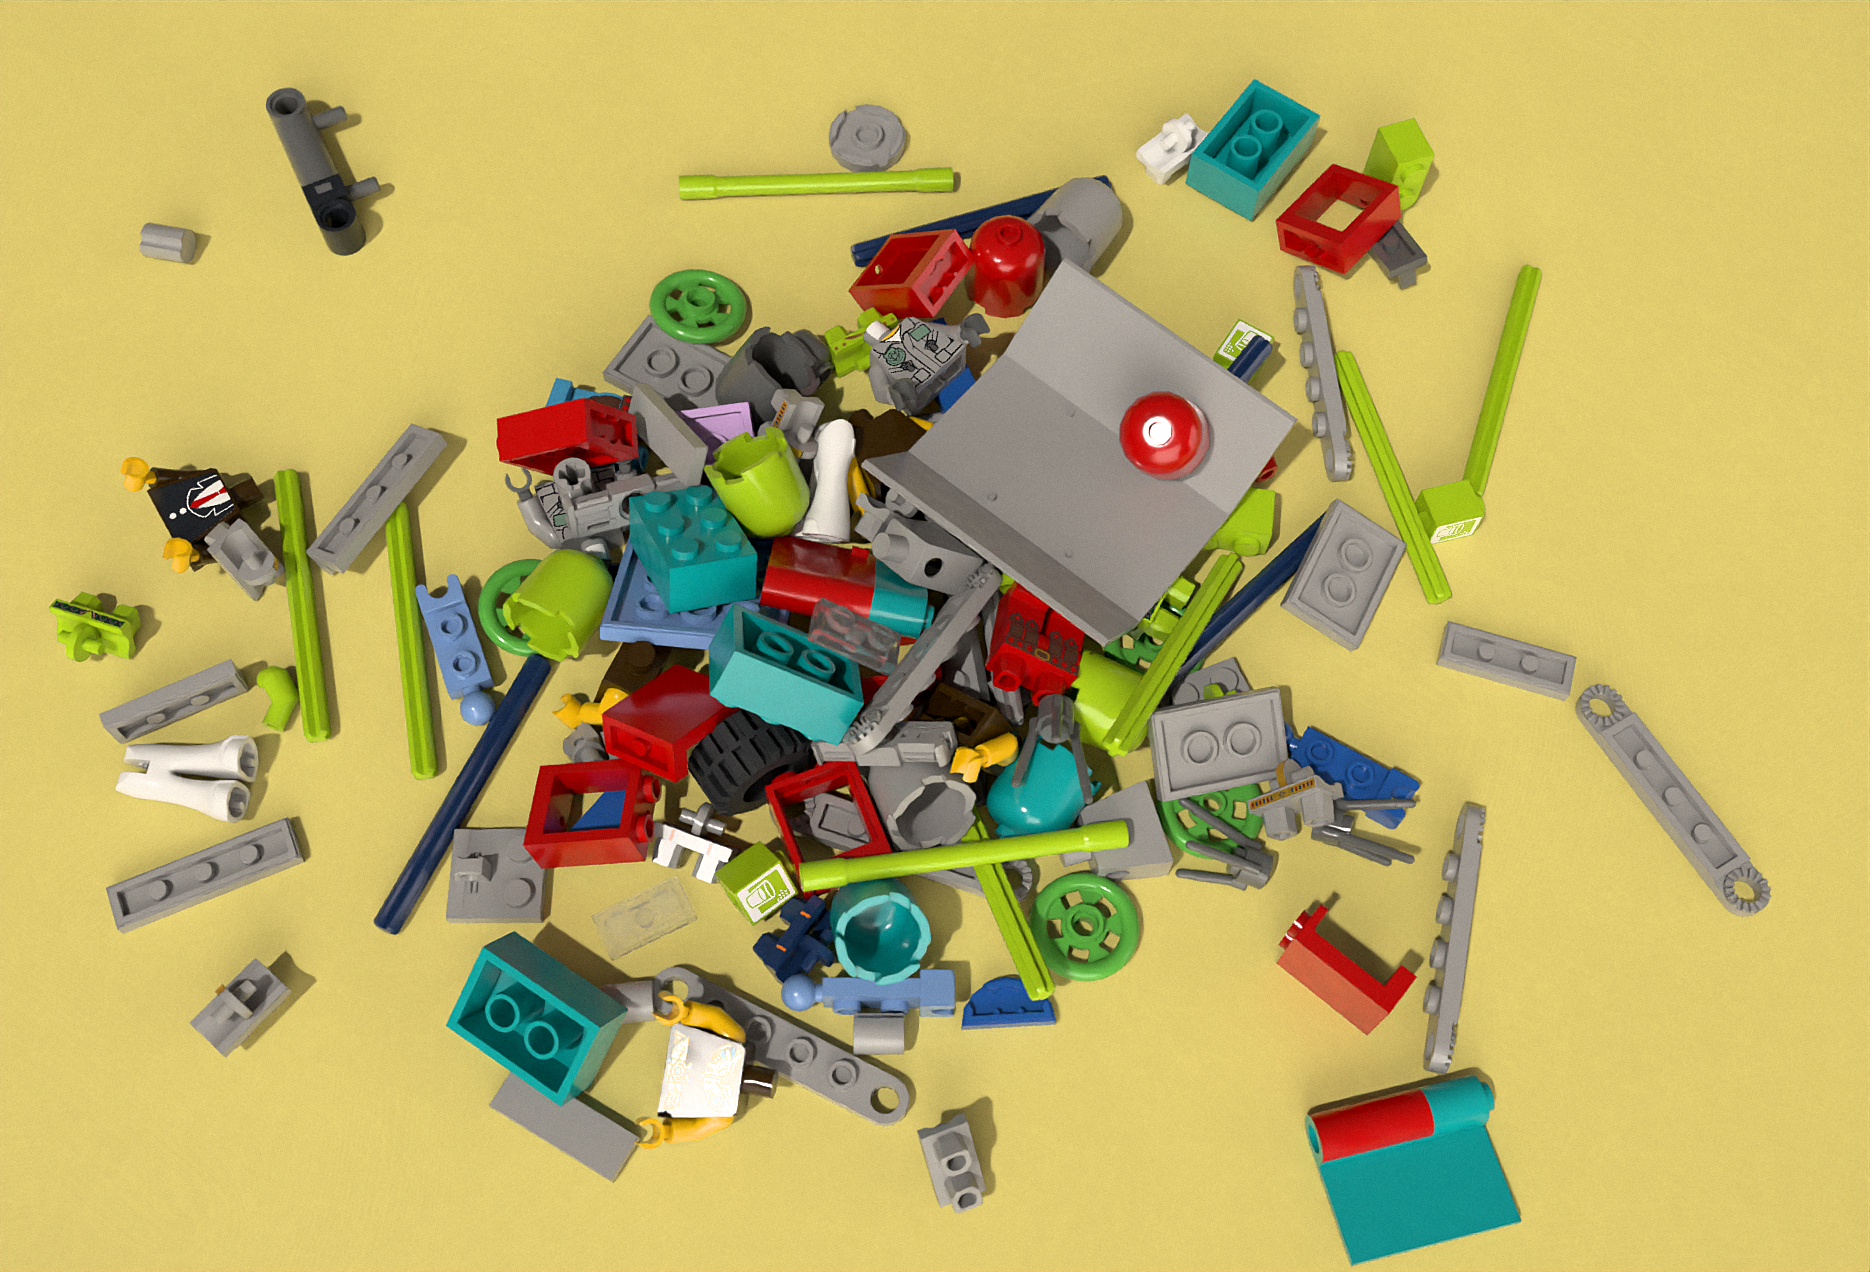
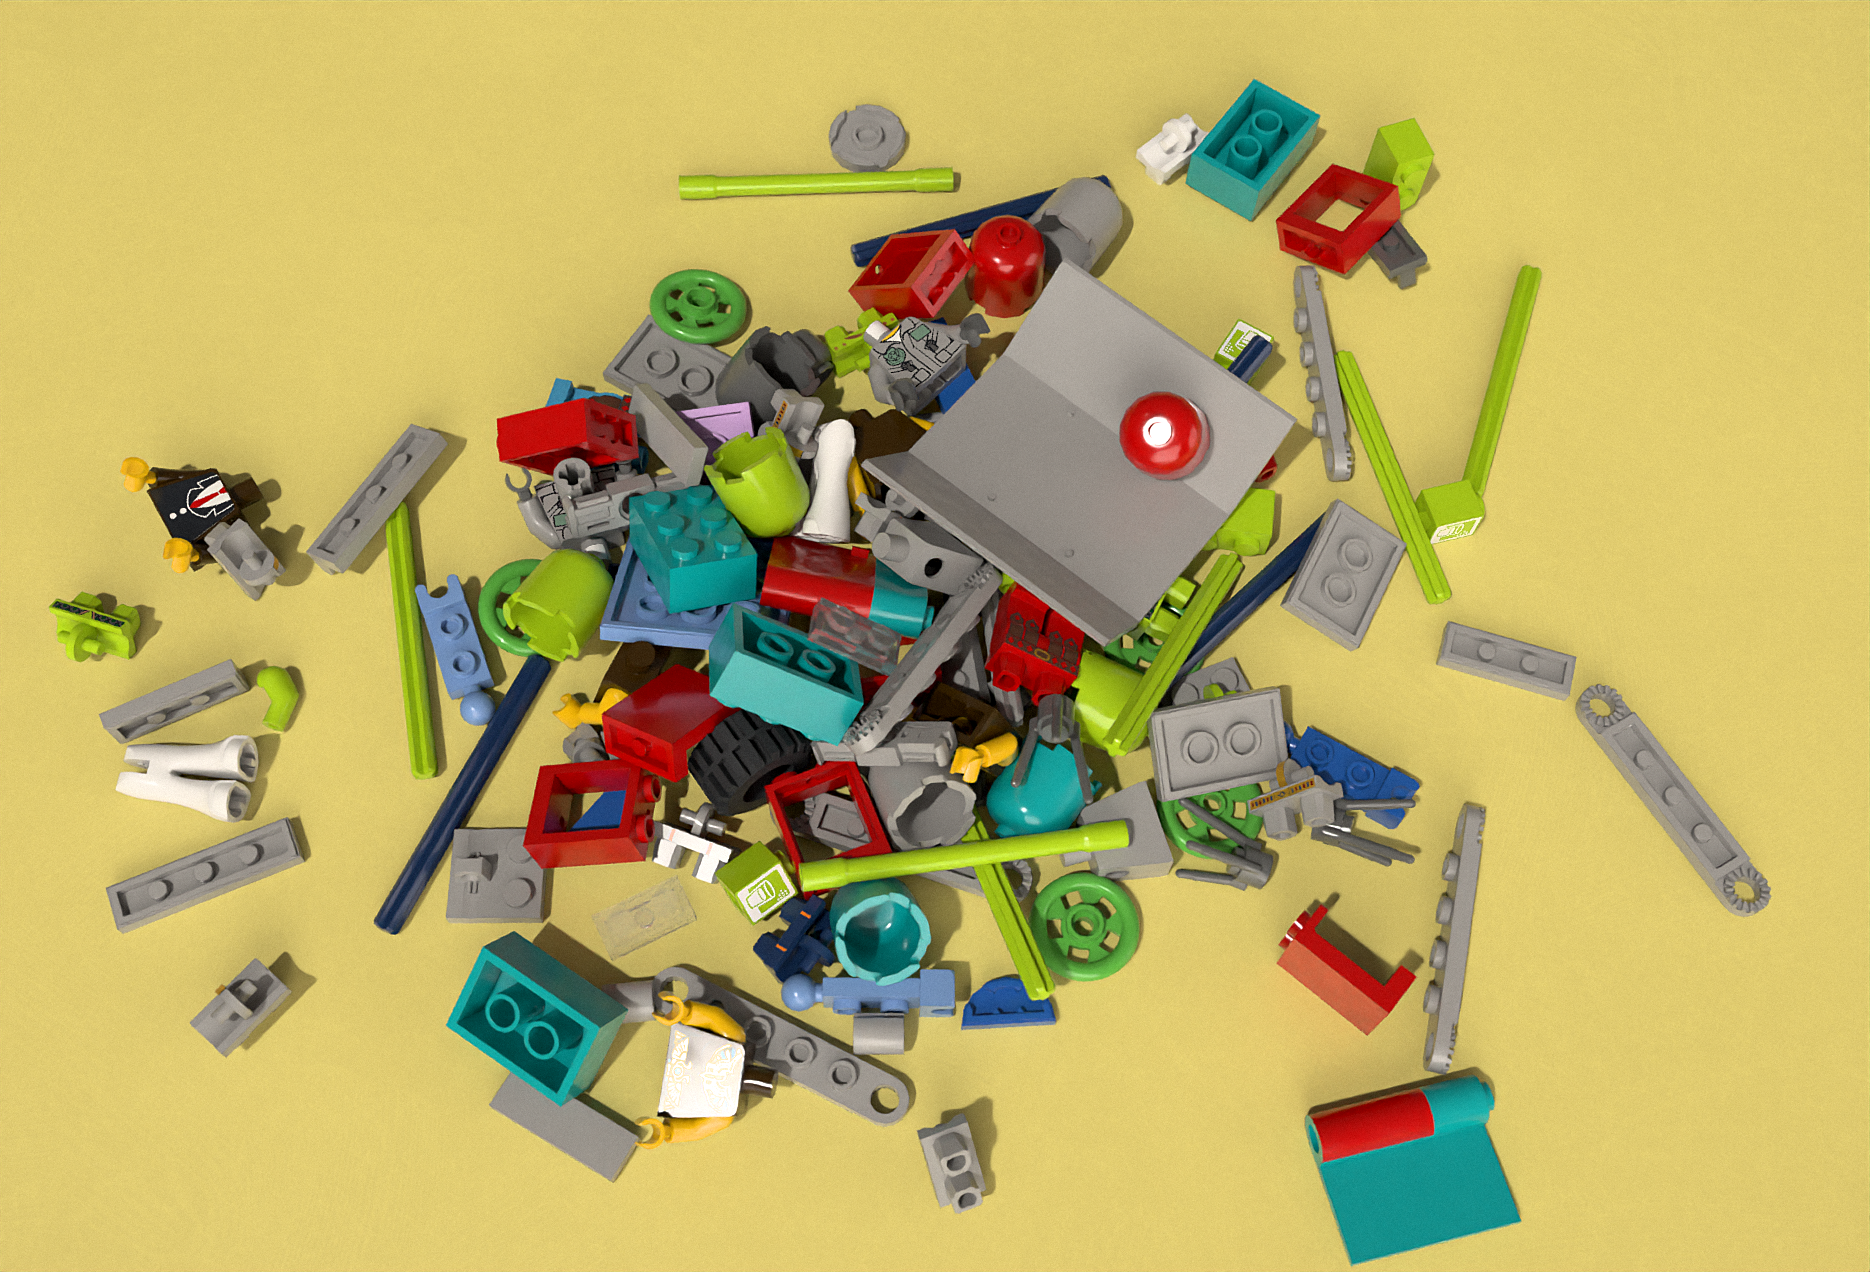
light grey piece [139,223,196,263] -> none
dark grey piece [266,88,381,256] -> none
lime axle [274,469,331,743] -> none

